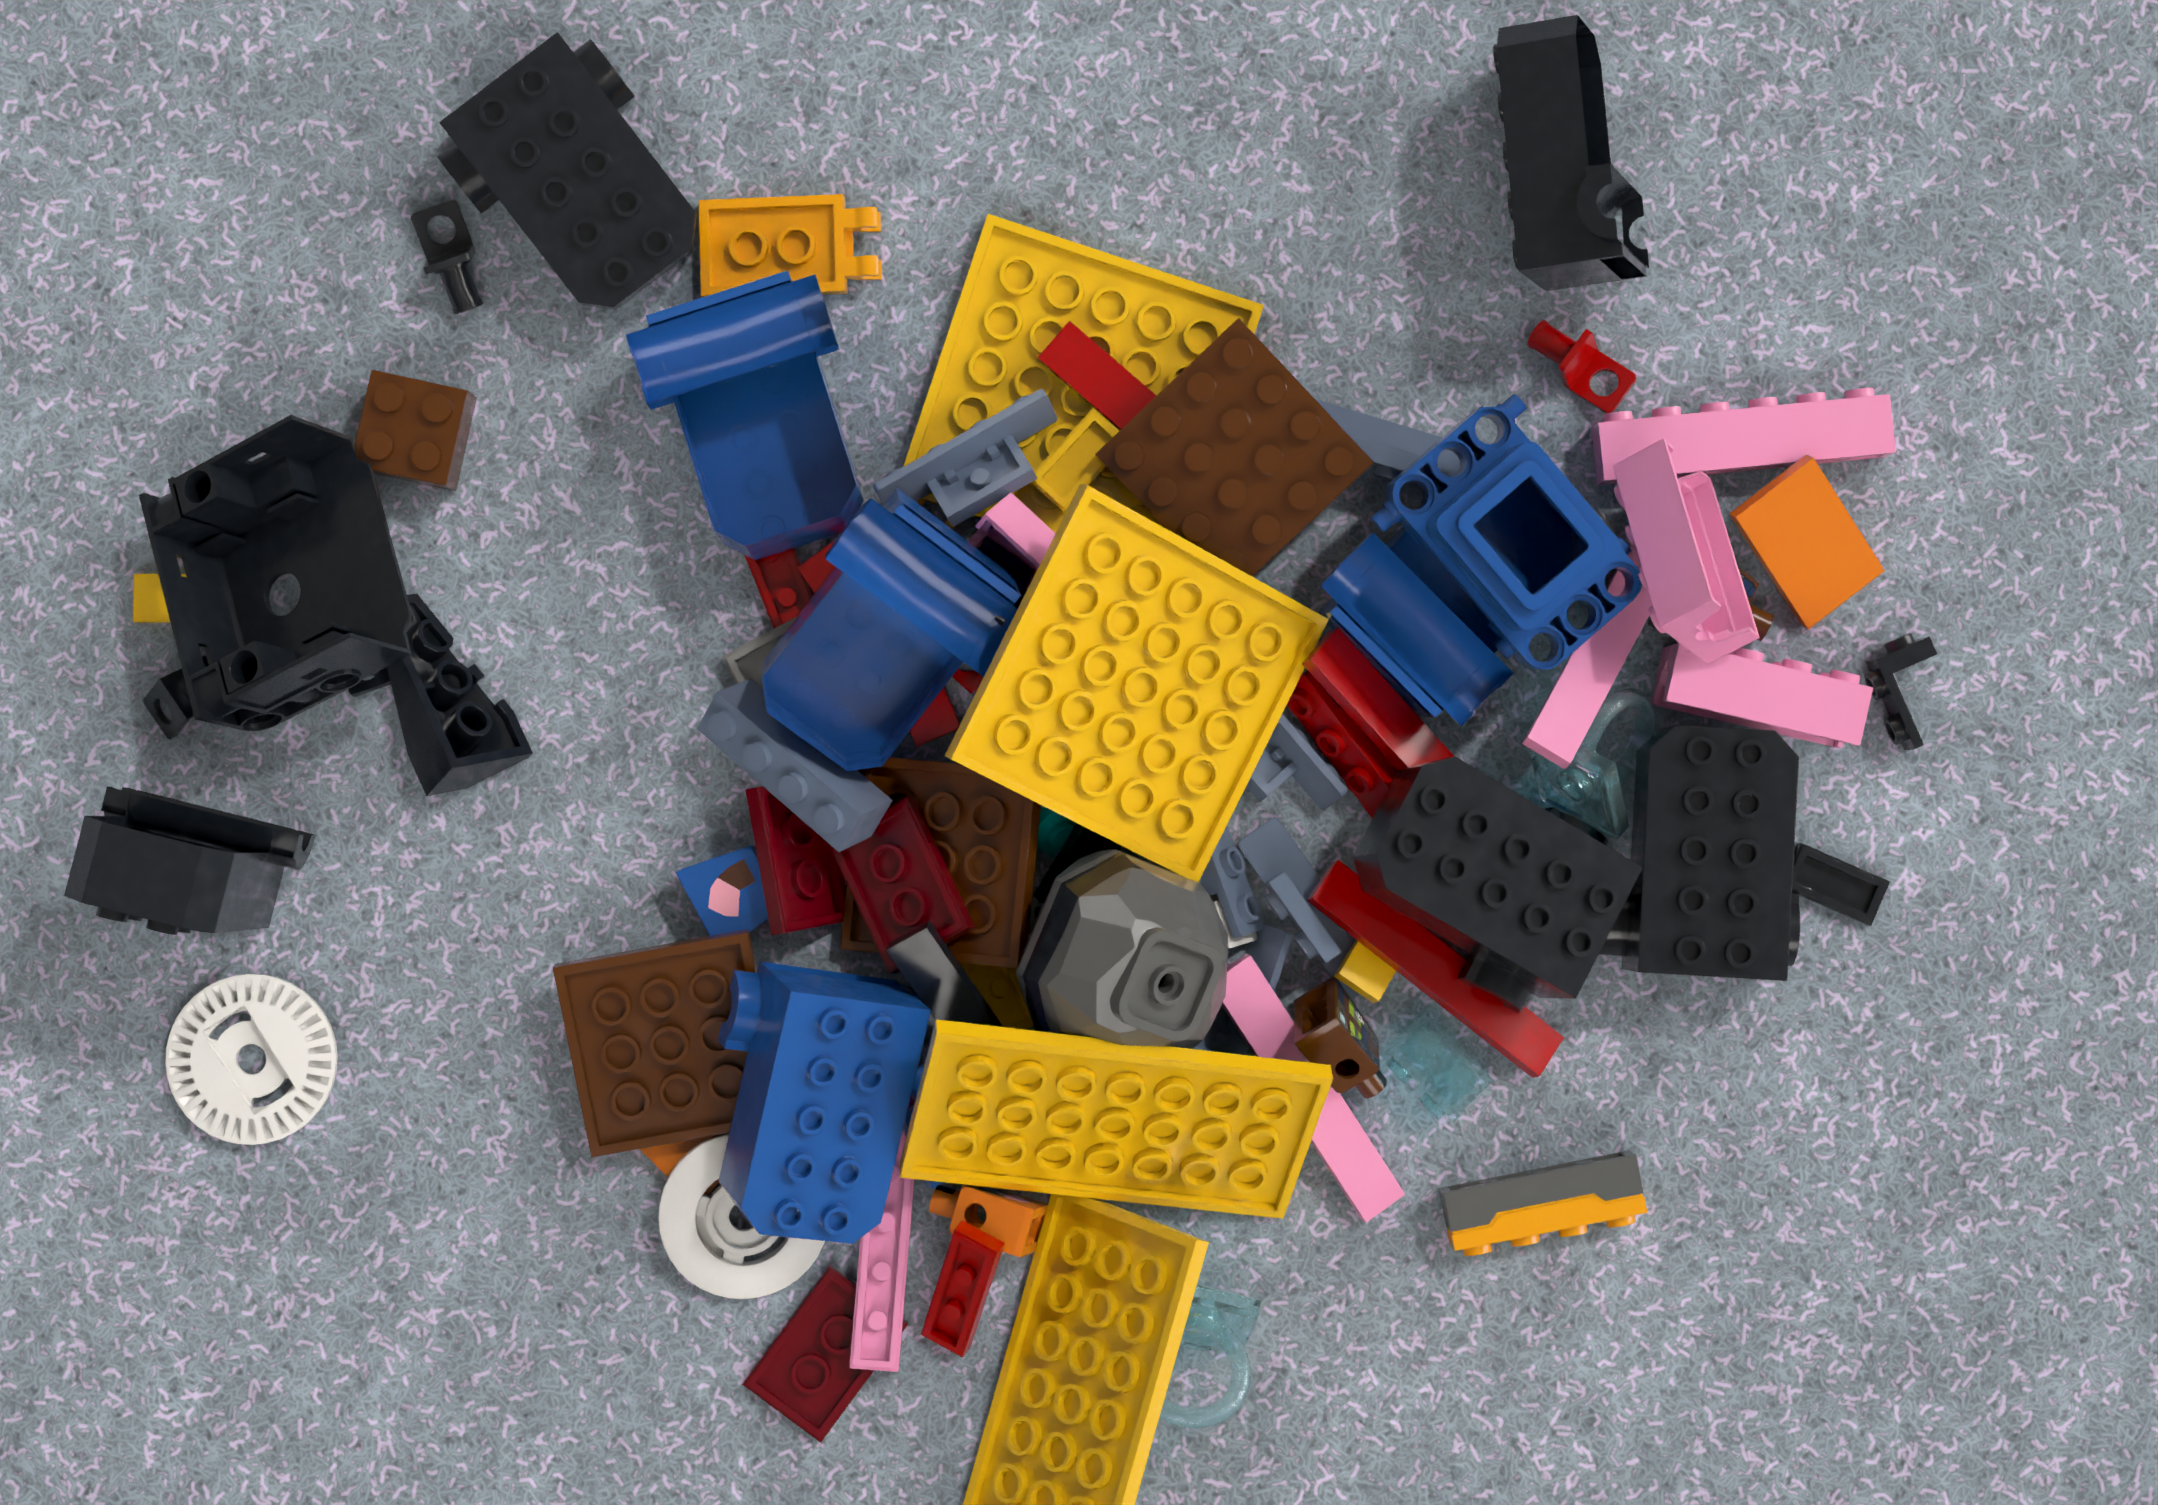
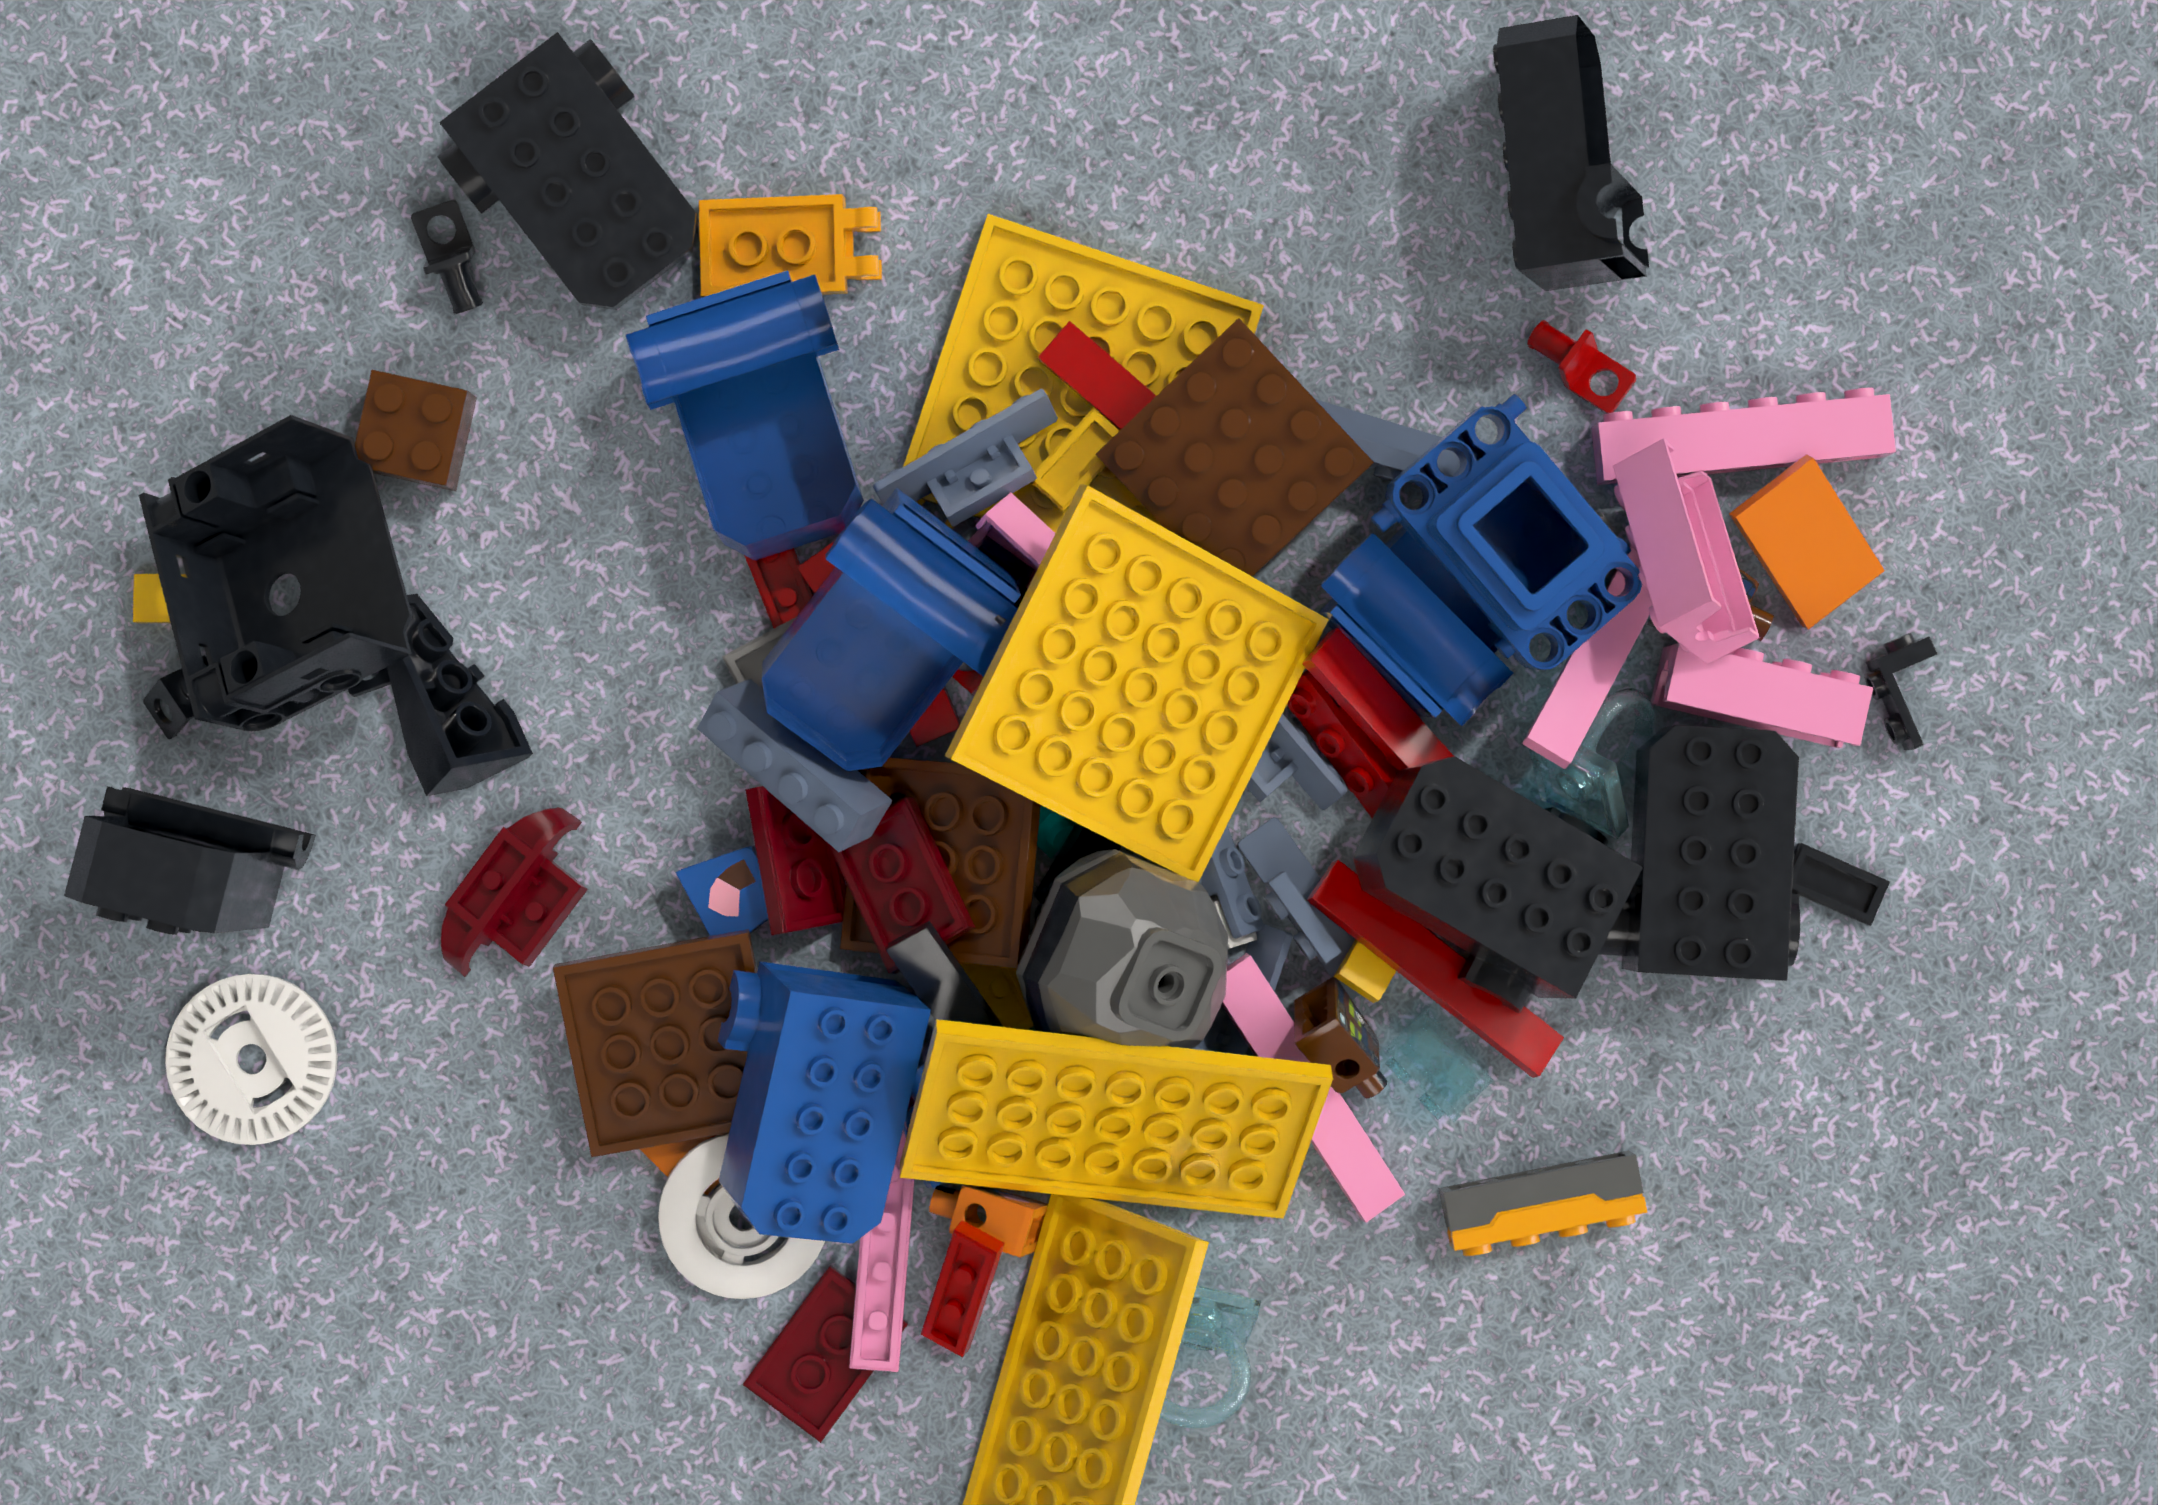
none -> dark red plate [441,807,588,977]

